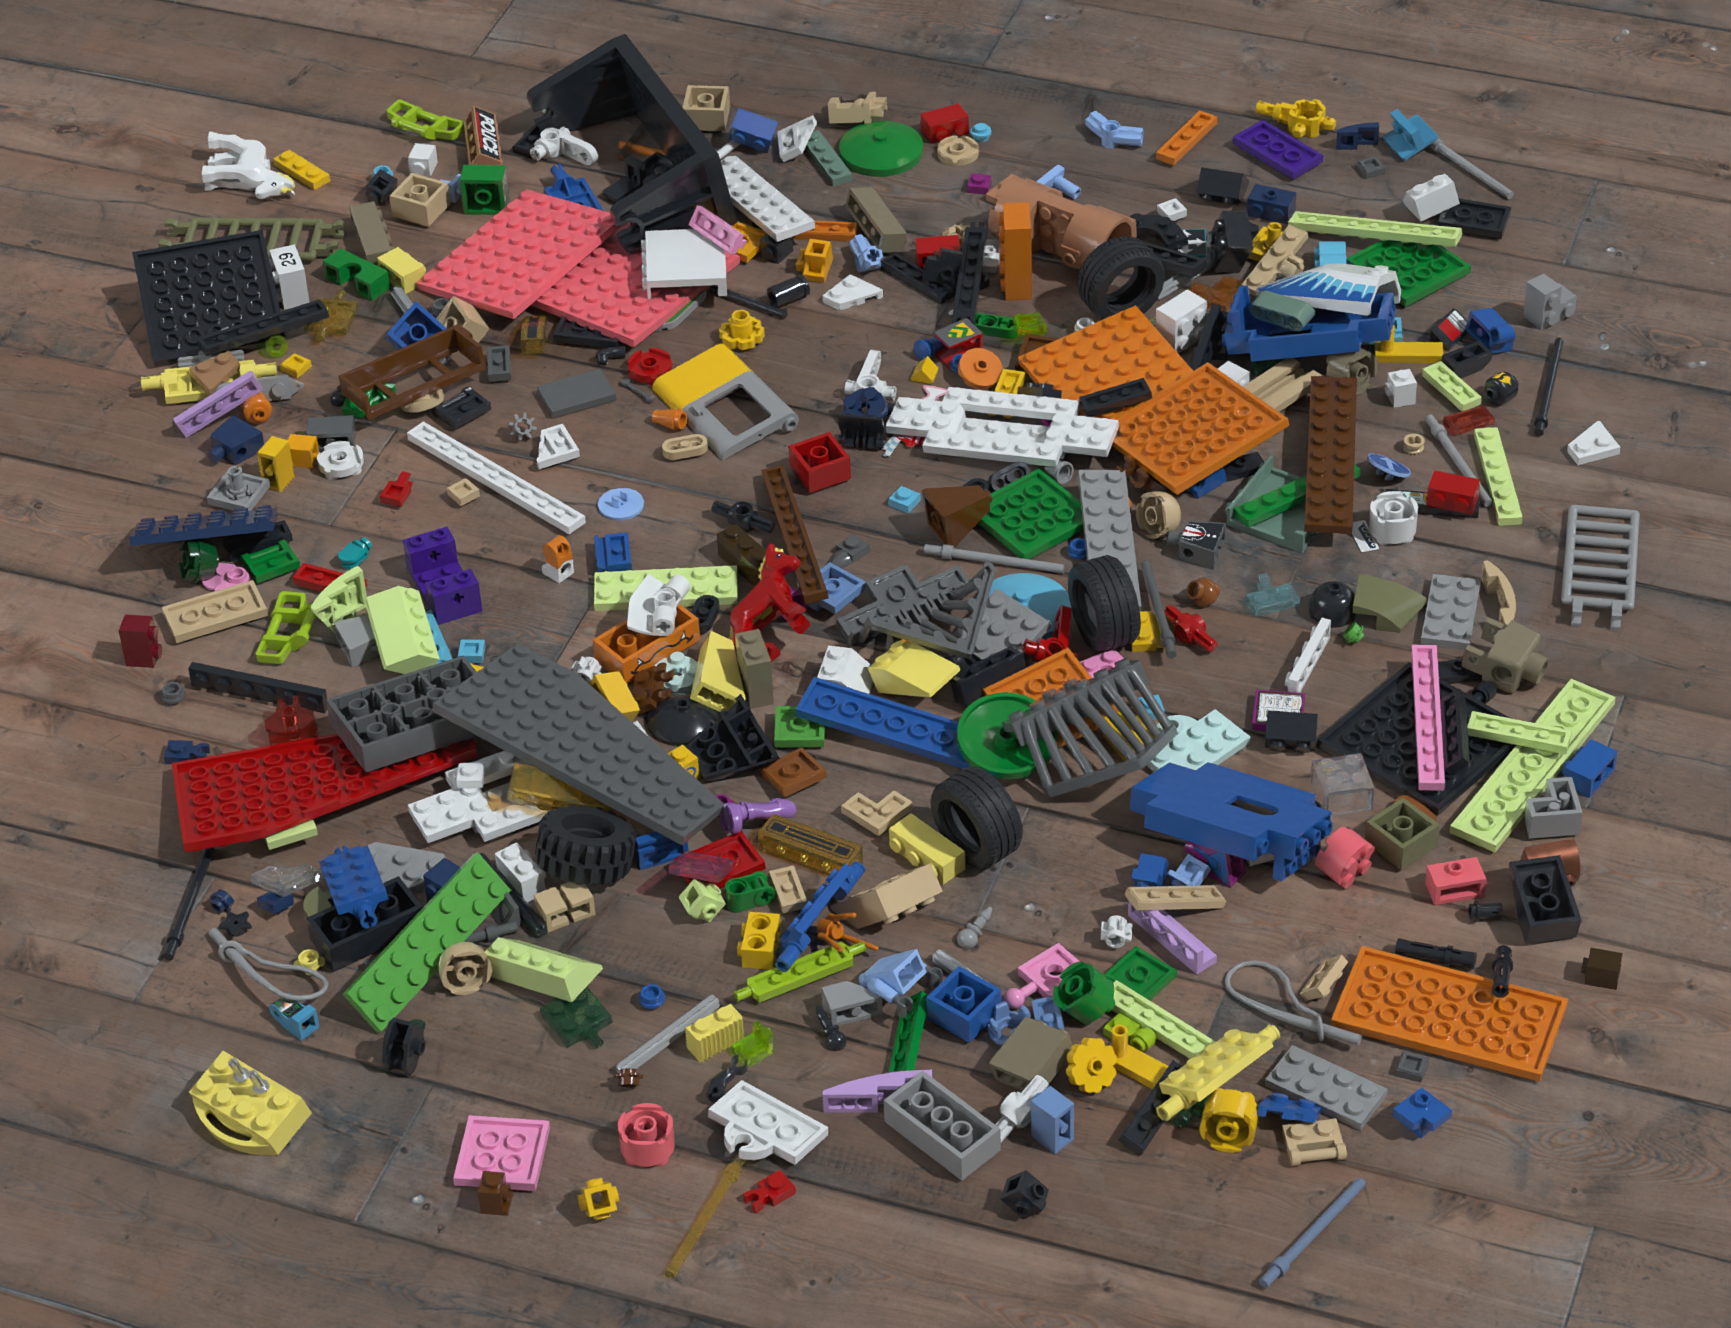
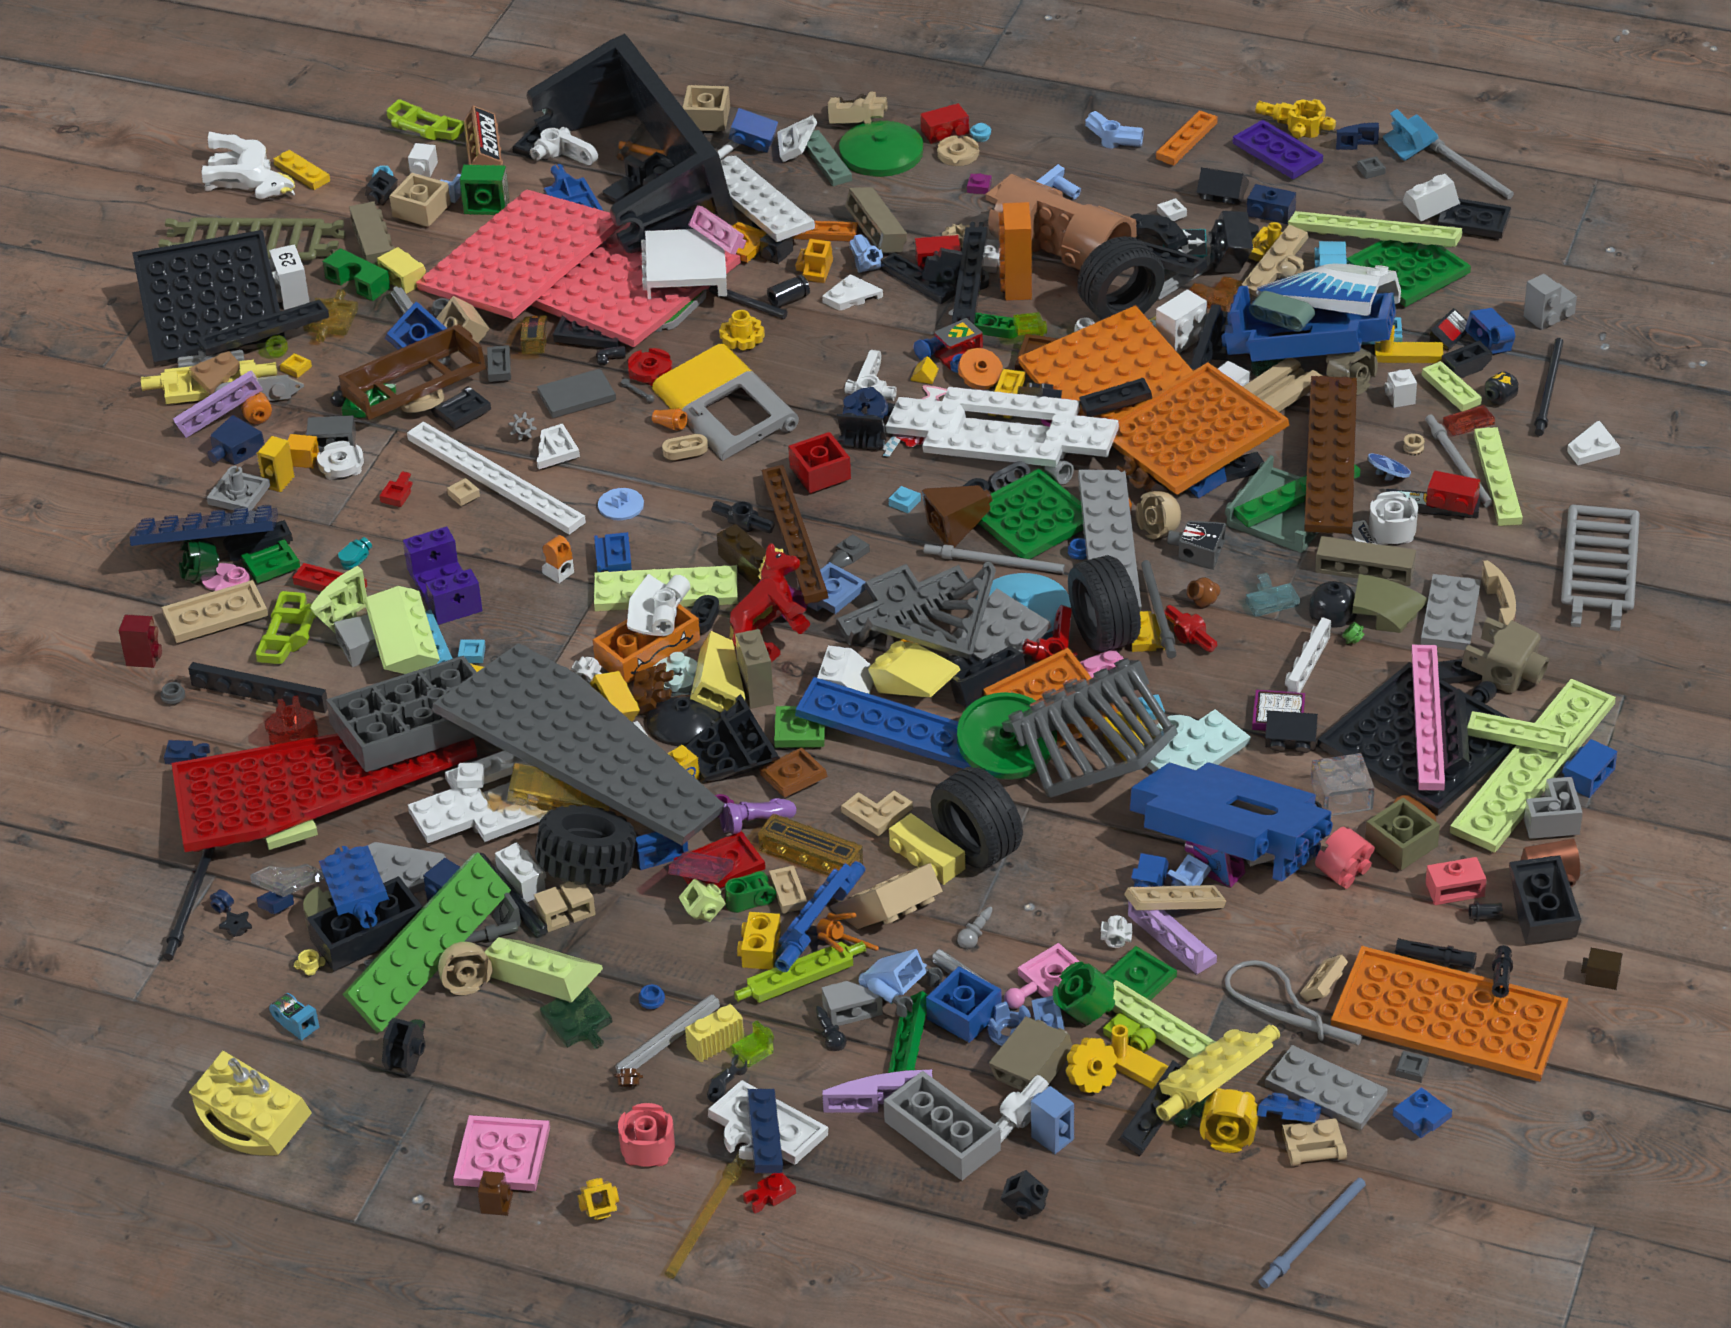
light grey piece [209,928,329,1001] -> none
none -> dark blue plate [747,1089,783,1173]
none -> dark tan brick [1315,536,1416,586]

